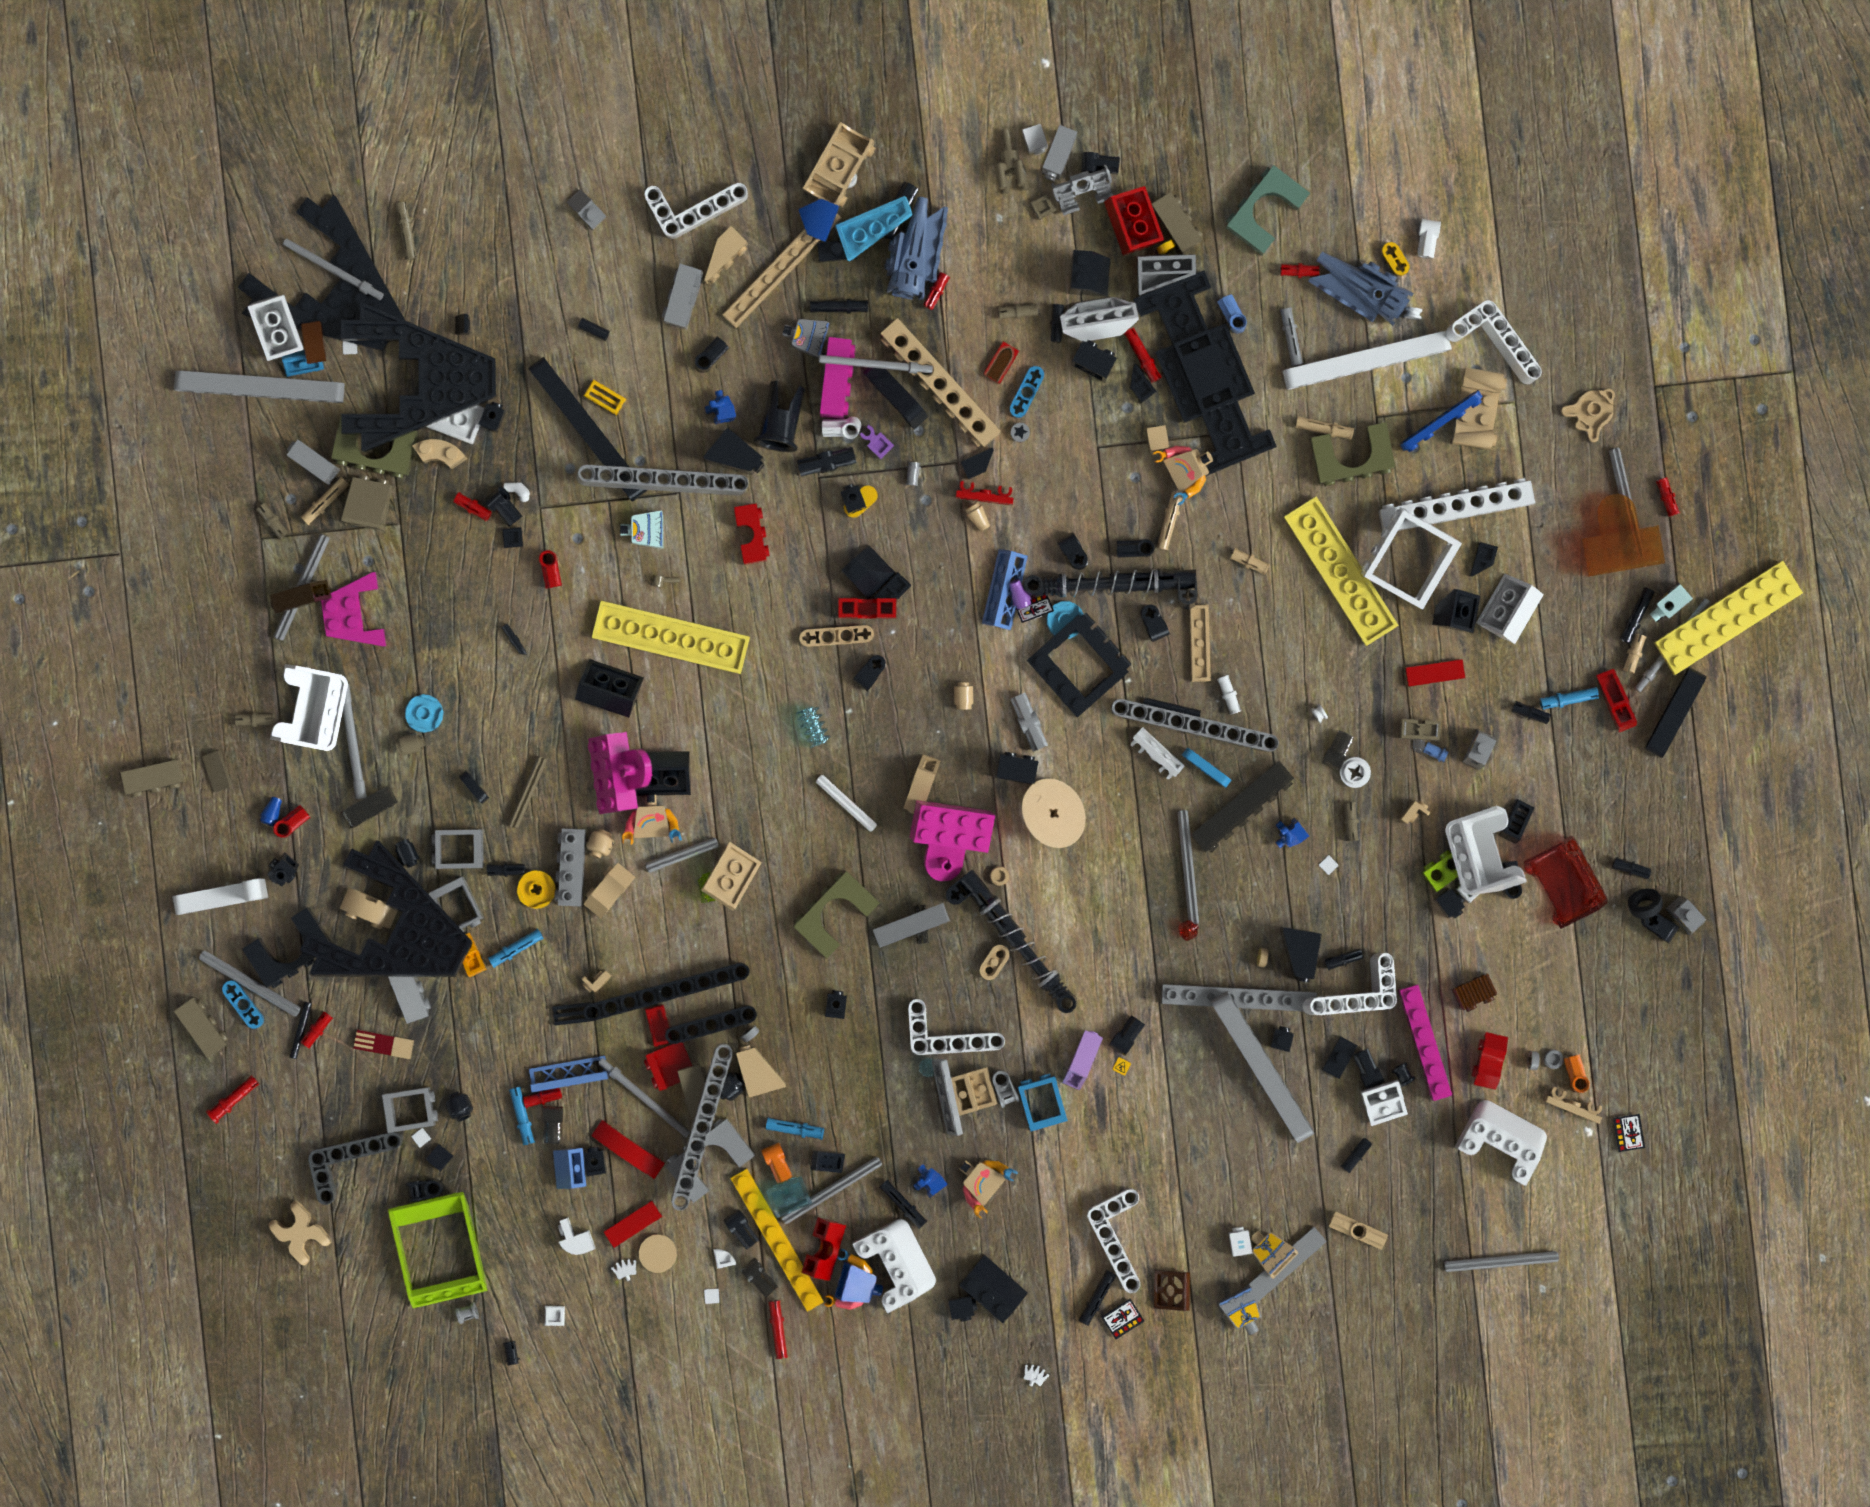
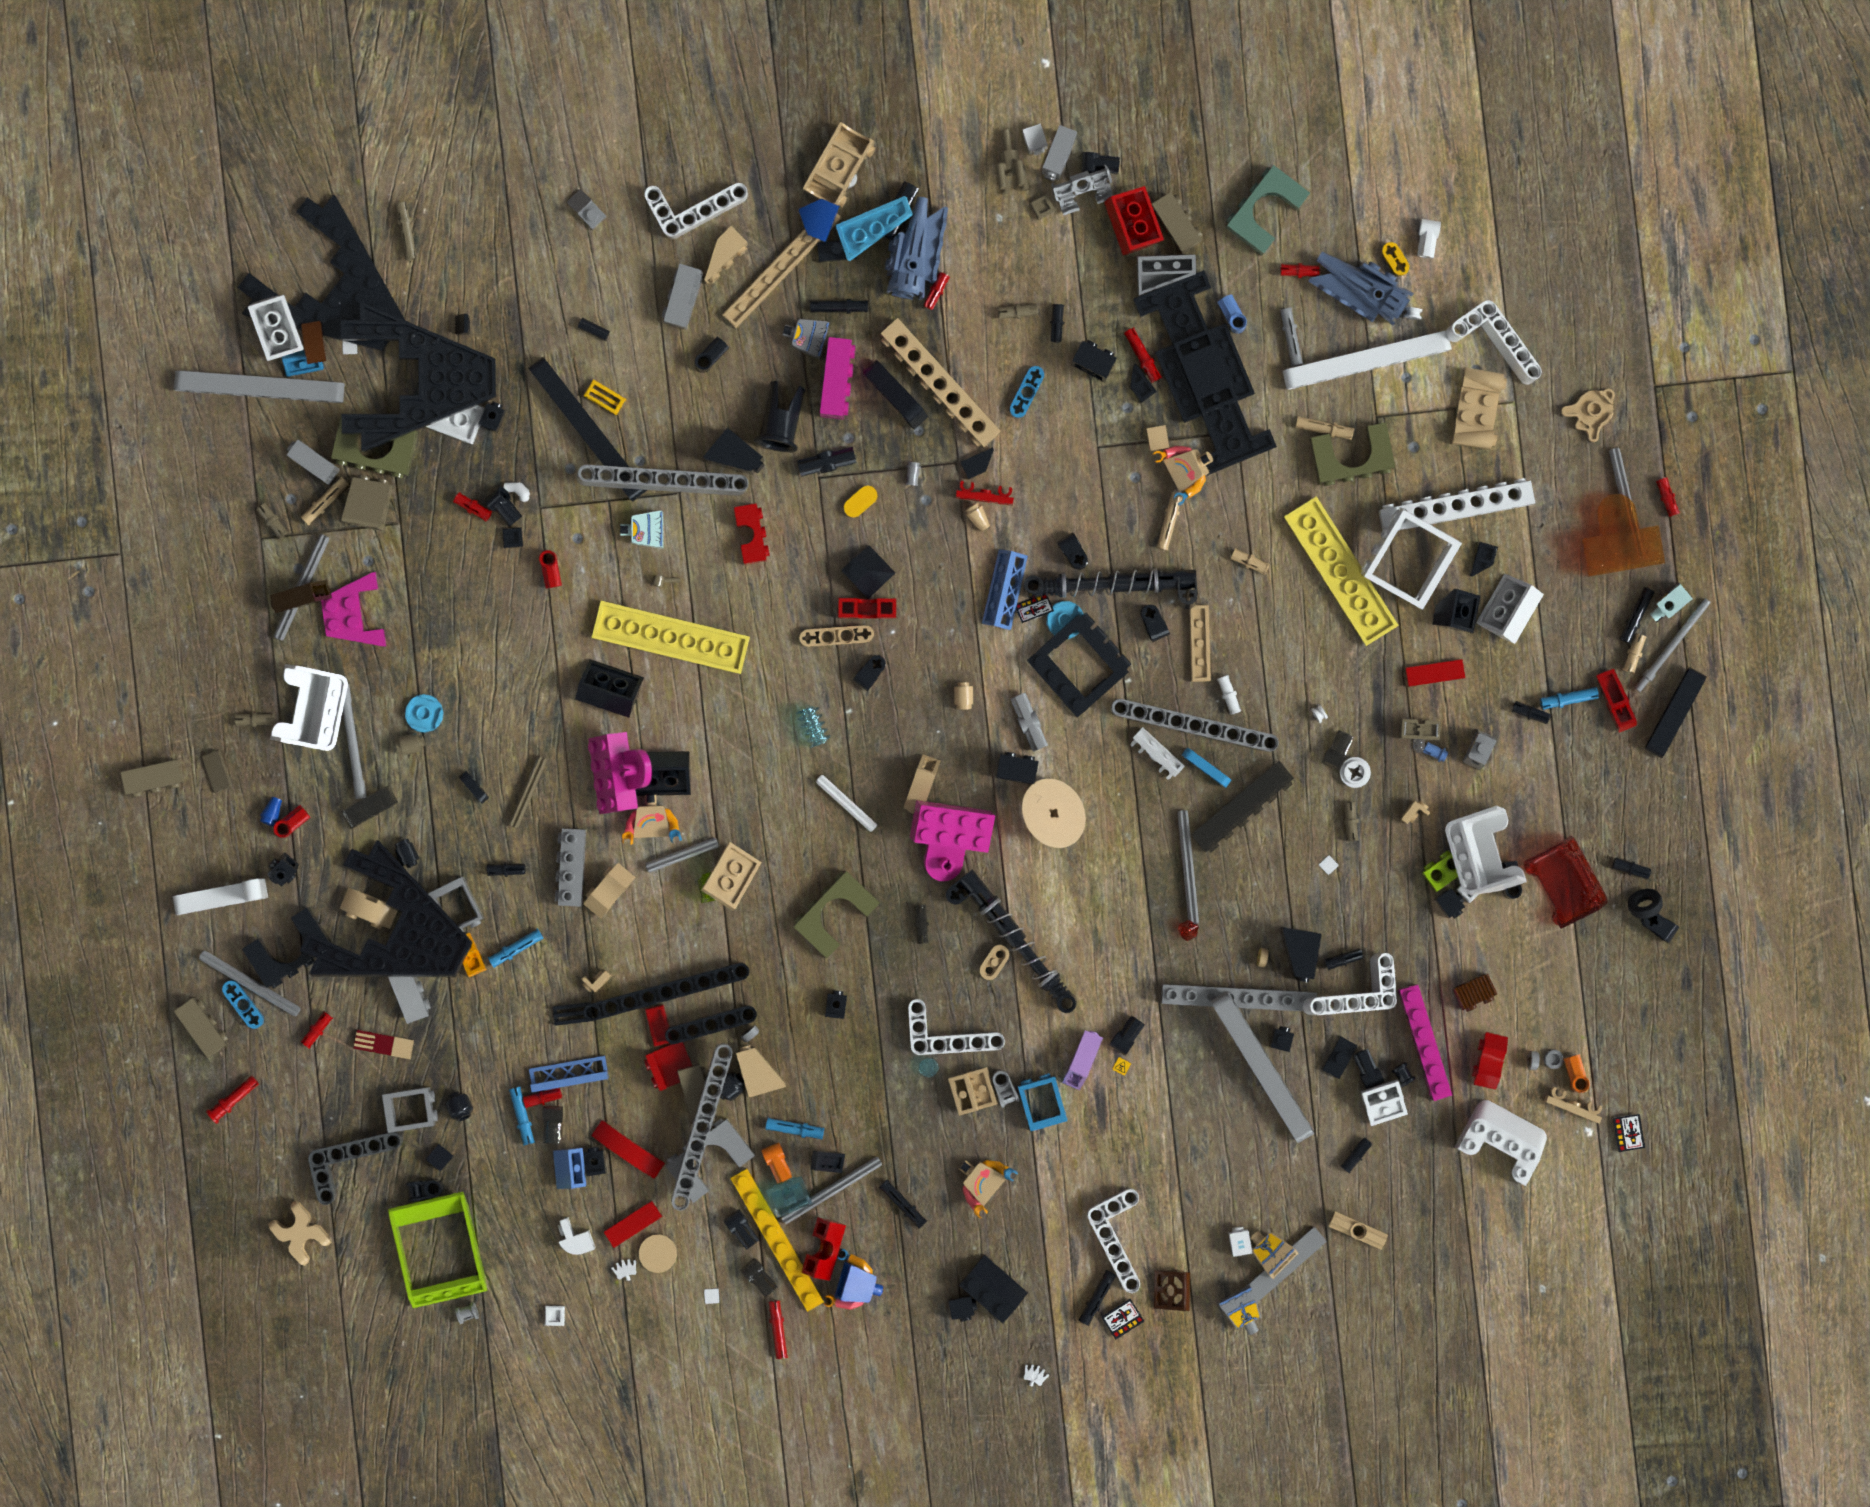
light grey bar [283,238,384,300] -> none
black bar [289,1002,312,1059] -> none
white sticker [411,1128,431,1147] -> none
tan brick [412,439,468,469] -> none
light grey window [432,830,484,869] -> none
black piece [501,623,527,655] -> none
black pin [503,1341,520,1366] -> none
yellow plate [517,870,556,909] -> none
tan head [586,829,615,859] -> none
light grey bar [598,1058,690,1138] -> none
blue piece [705,390,736,424] -> none
white tile [713,1249,736,1269] -> none
light grey bar [818,355,933,374] -> none
white piece [822,416,861,439] -> none
black brick [840,484,867,515] -> none
white windscreen [852,1219,936,1313] -> none
medium lavender plate [860,425,894,460] -> none
black tile [873,572,912,599] -> none
light grey tile [873,903,950,948] -> none
blue piece [913,1165,948,1198] -> none
light grey tile [932,1059,963,1136] -> none
tile [983,341,1020,384] -> none
tan tile [990,866,1009,886] -> none
medium lavender cone [1009,579,1031,609] -> none
light grey tile [1011,423,1030,442] -> none
white wedge [1060,297,1139,342] -> none
black slope [1070,250,1110,297] -> none
black piece [1117,539,1155,558] -> none
black bar [1143,697,1201,717] -> none
yellow tile [1156,239,1176,255] -> none
blue piece [1276,818,1309,848] -> none
blue piece [1399,390,1483,452] -> none
light grey axle [1444,1251,1559,1272] -> none
black slope [1500,799,1534,844] -> none
light yellow plate [1654,561,1803,675] -> none
light grey torso [1665,896,1706,935] -> none

